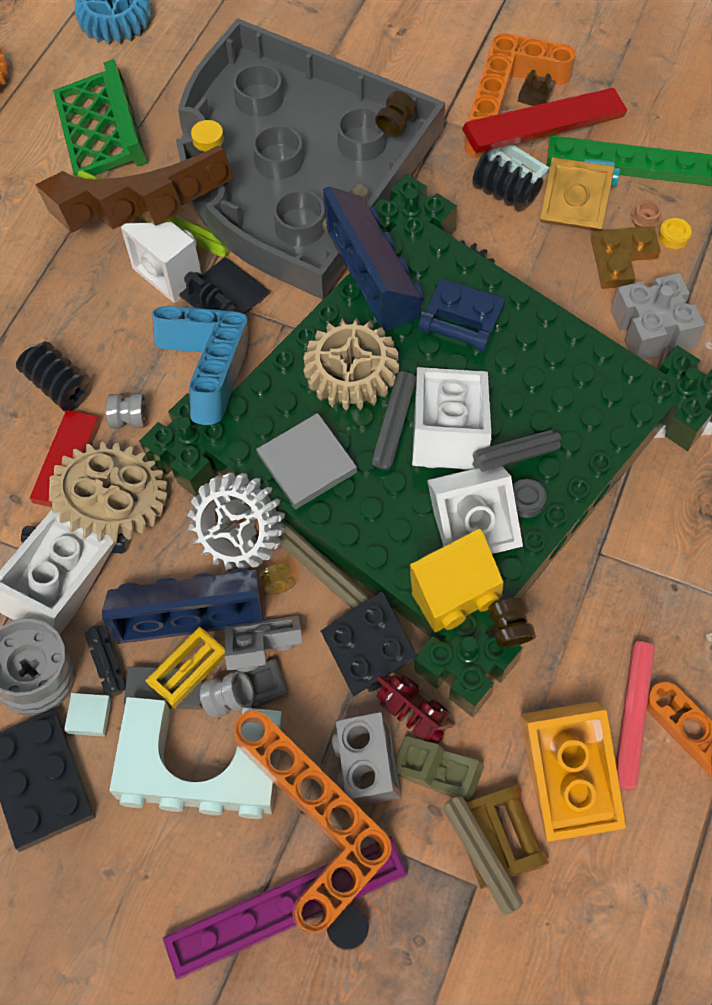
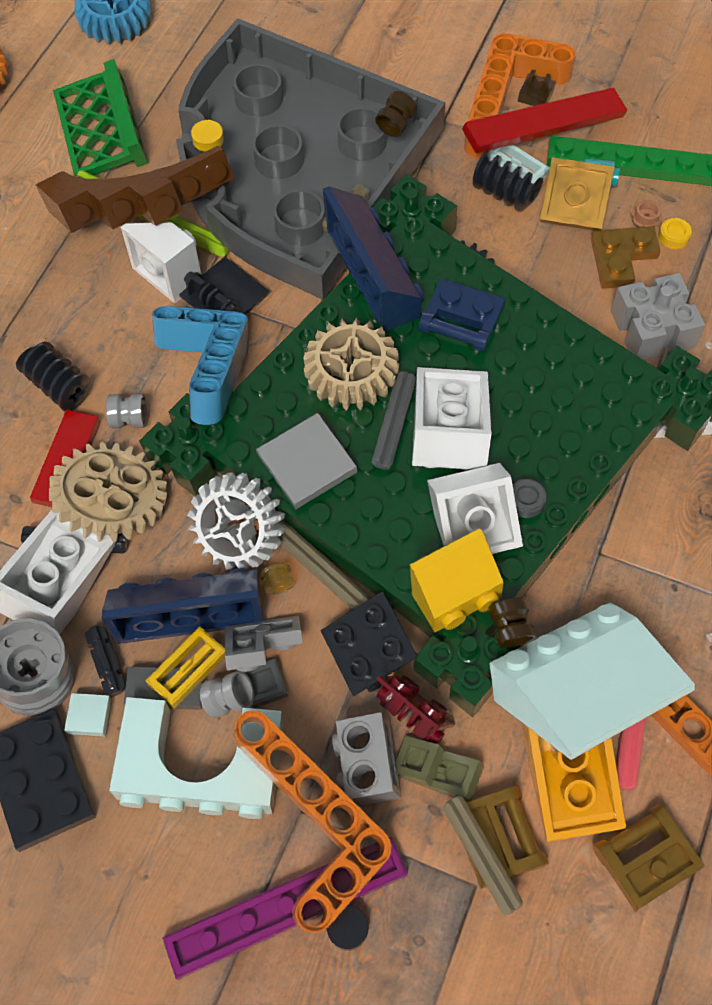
dark grey axle [472,430,562,472] -> none
none -> light aqua slope [490,602,695,760]
none -> pearl gold plate [592,804,705,912]

